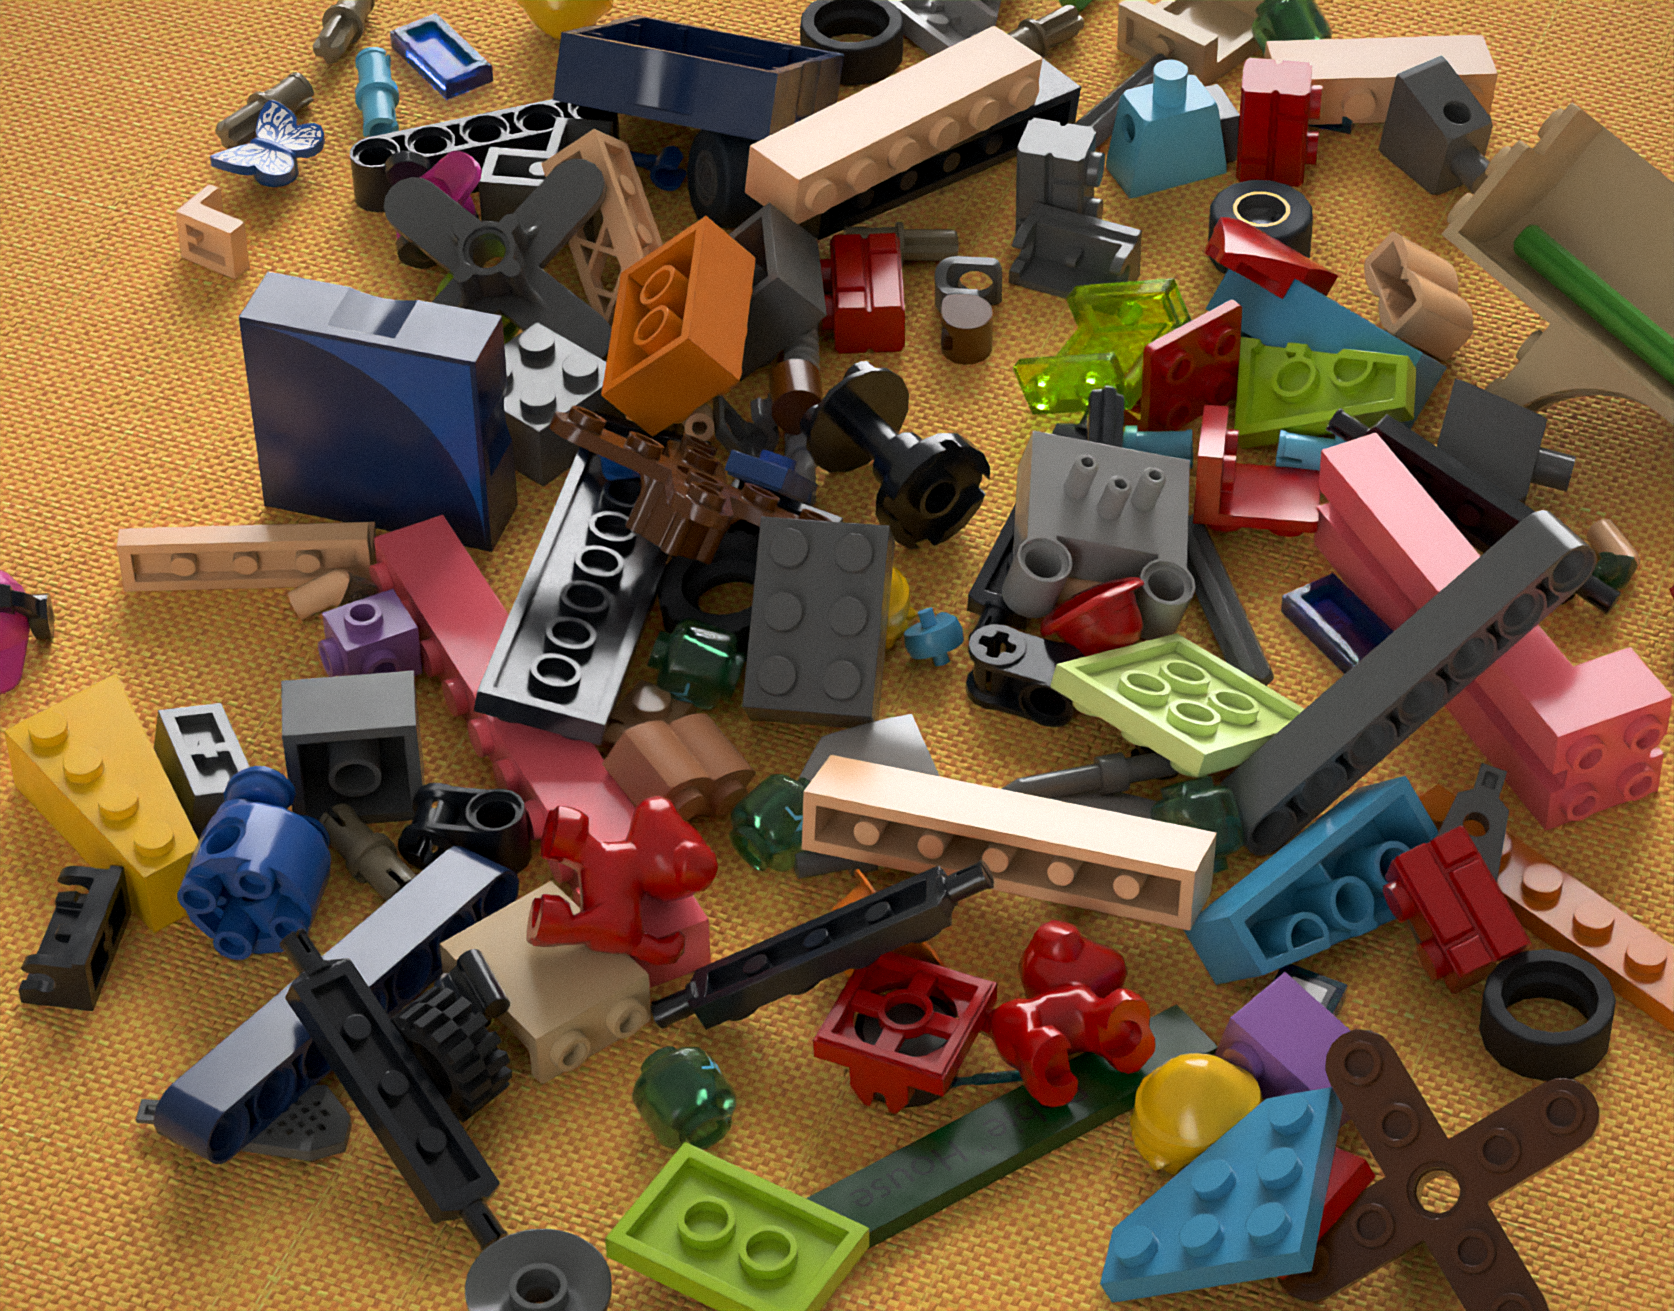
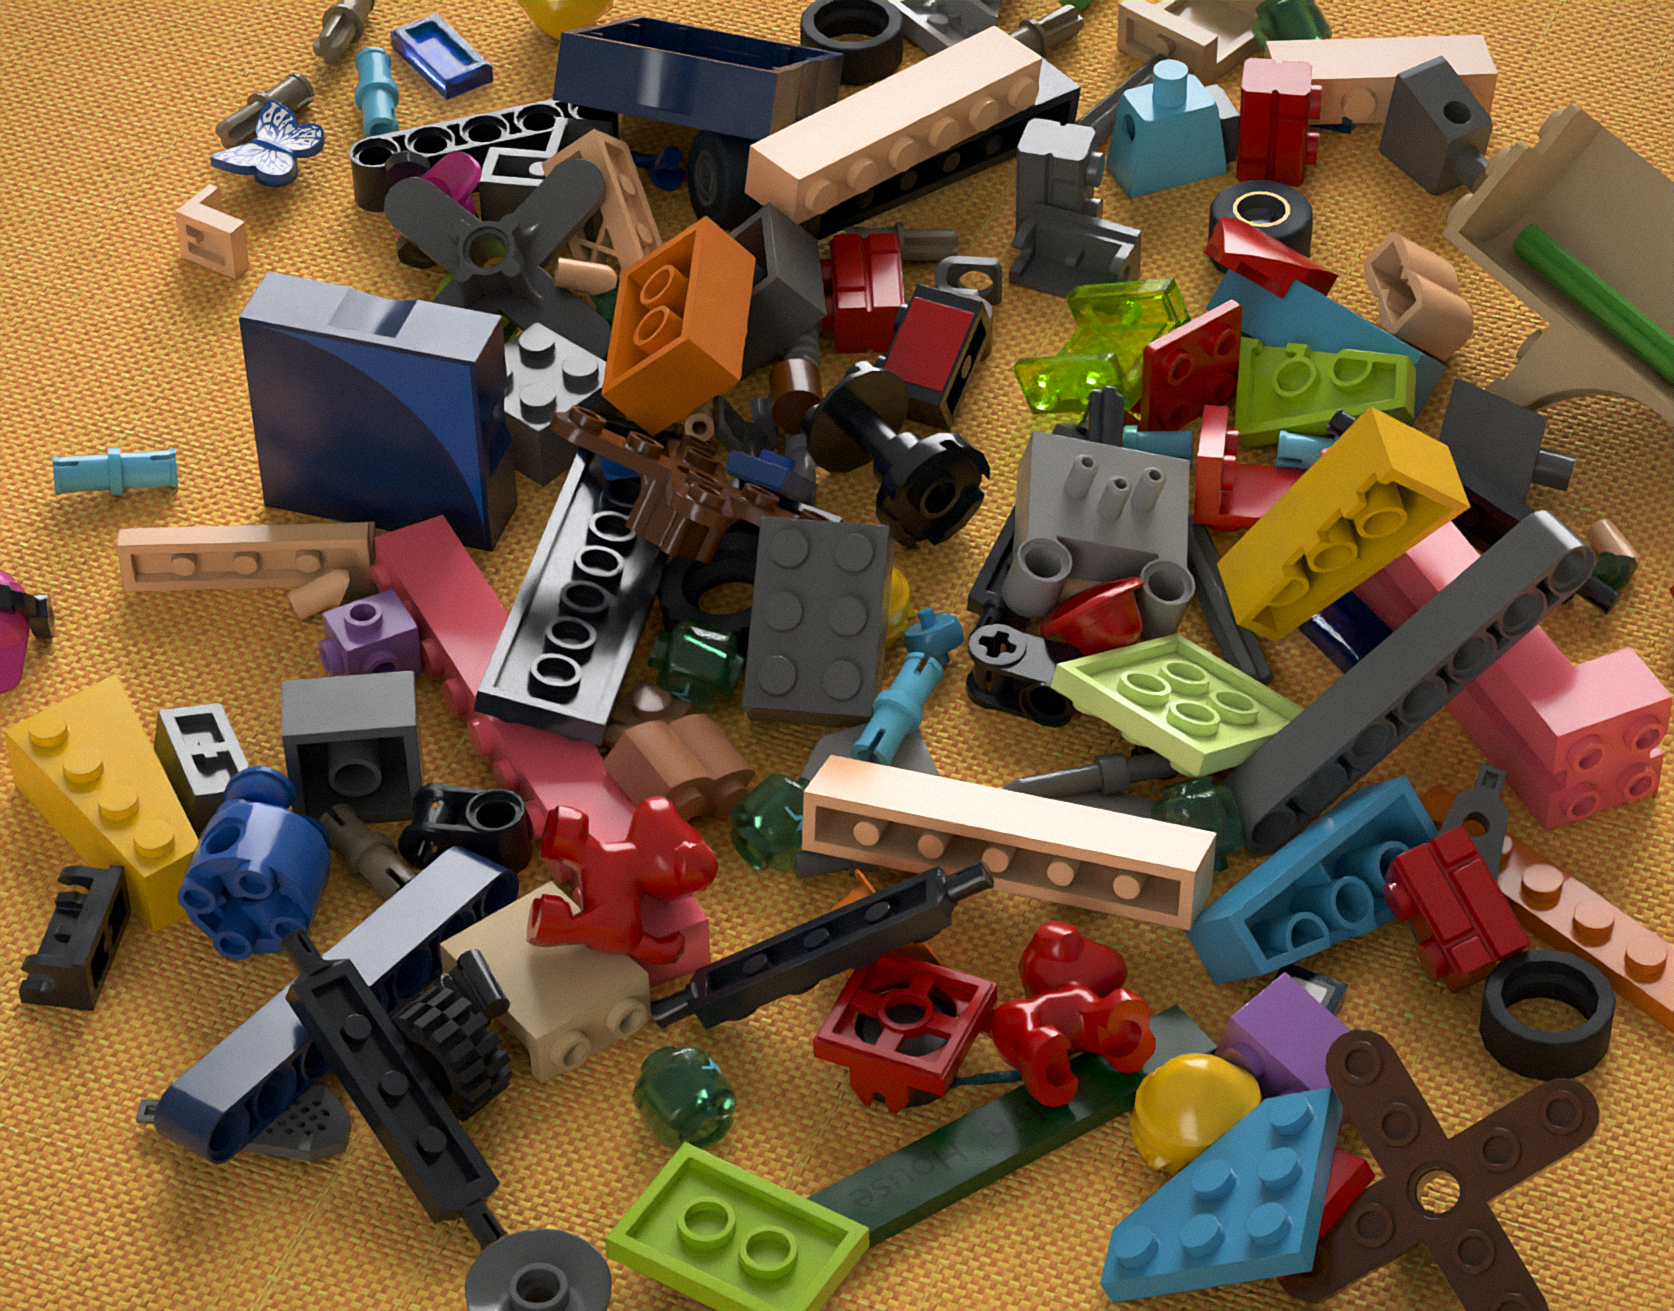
none -> medium azure pin [52,447,178,496]
none -> light nougat arm [554,257,620,326]
none -> medium azure pin [850,652,944,766]
none -> brick [874,284,993,432]
none -> yellow wedge [1217,406,1470,642]

